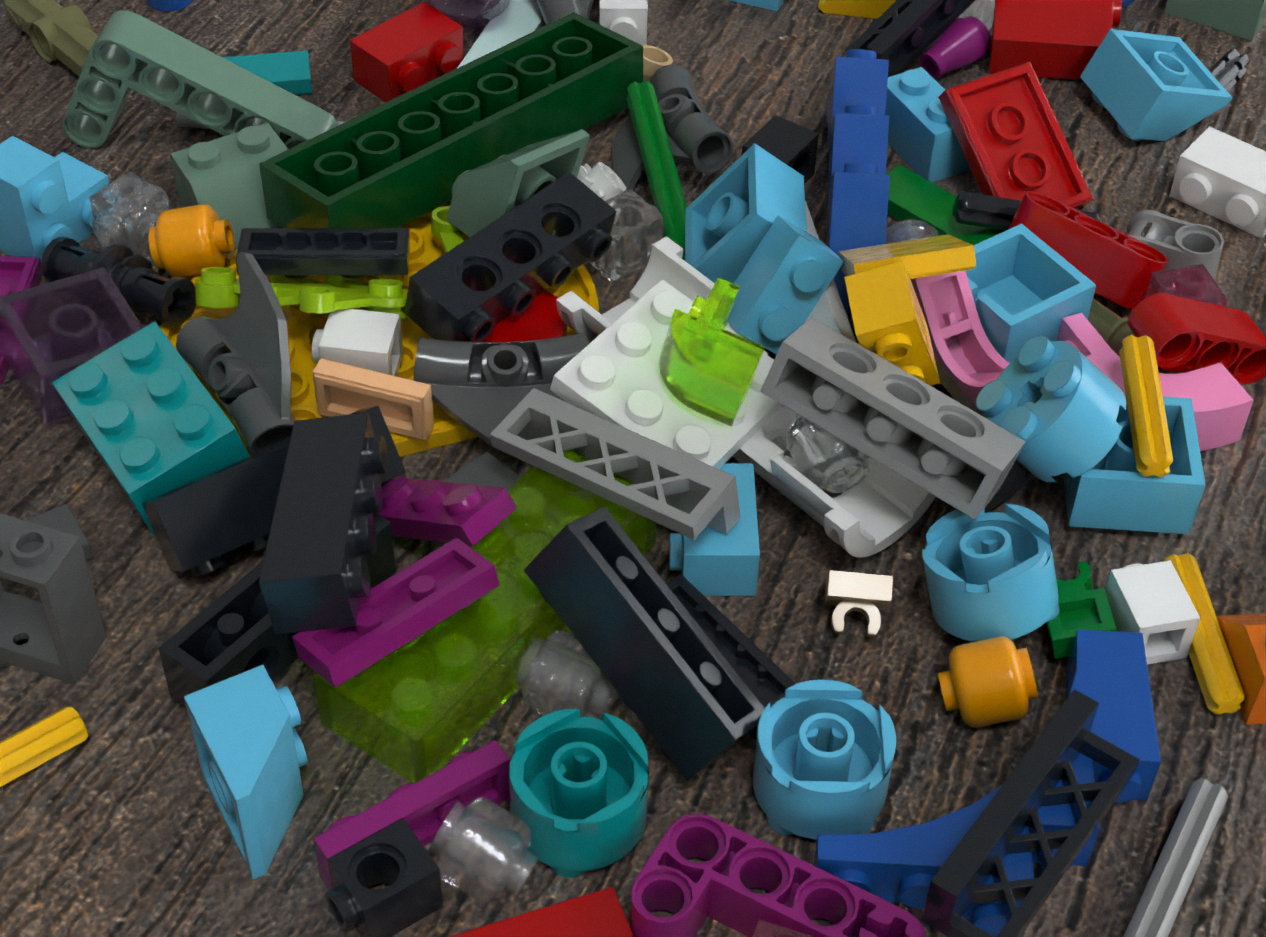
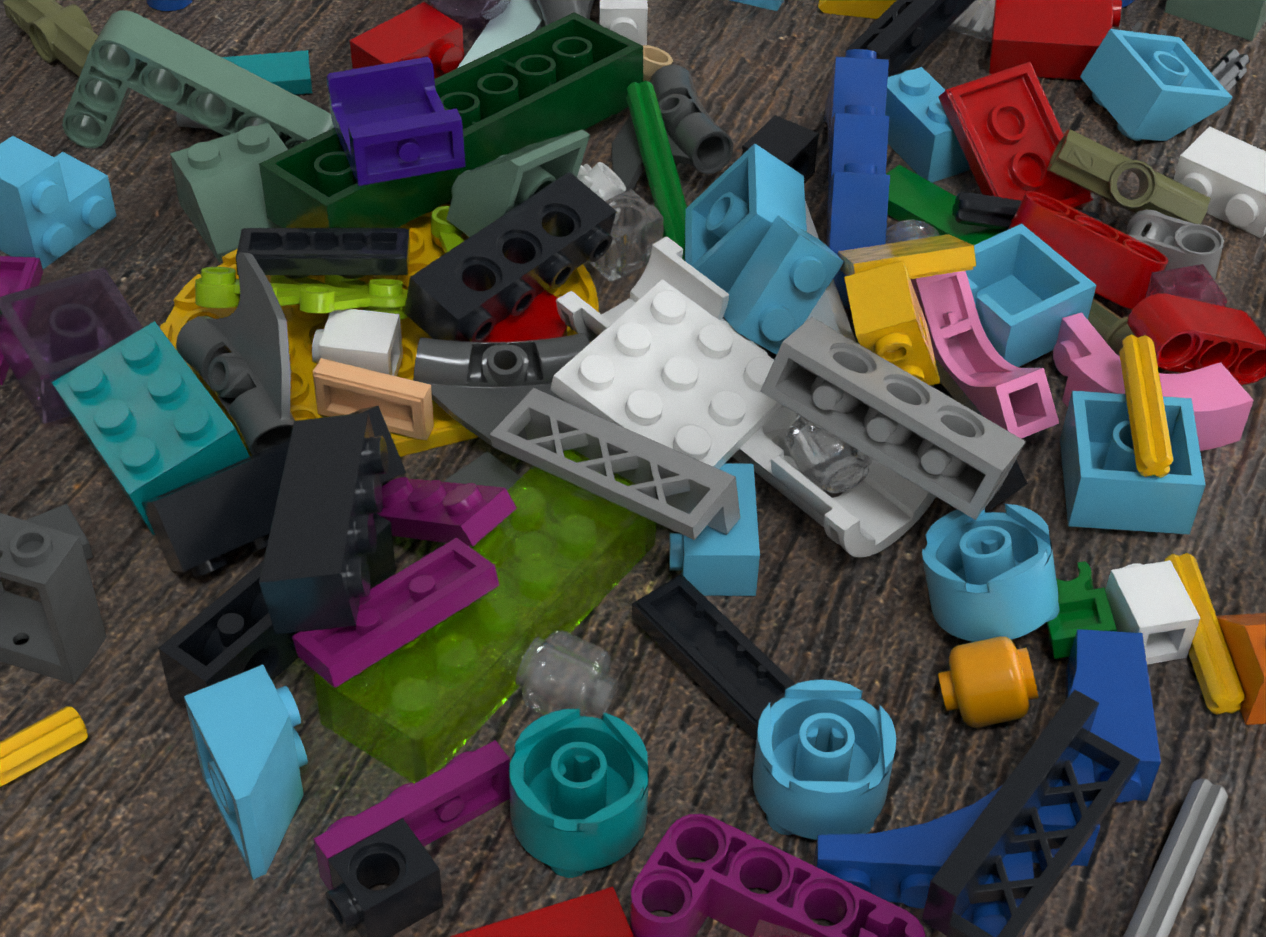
black piece [41,237,196,327] -> none
clear brick [89,172,172,261] -> none
light orange head [148,204,235,278] -> none
clear head [429,797,539,903] -> none
black brick [523,507,765,781] -> none
clear neon green brick [659,277,765,427] -> none
tile [824,570,893,638] -> none
magenta cone [920,16,991,80] -> none
medium azure brick [976,335,1126,482] -> none
none -> dark purple panel [326,57,466,186]
none -> olive piece [1047,129,1211,224]

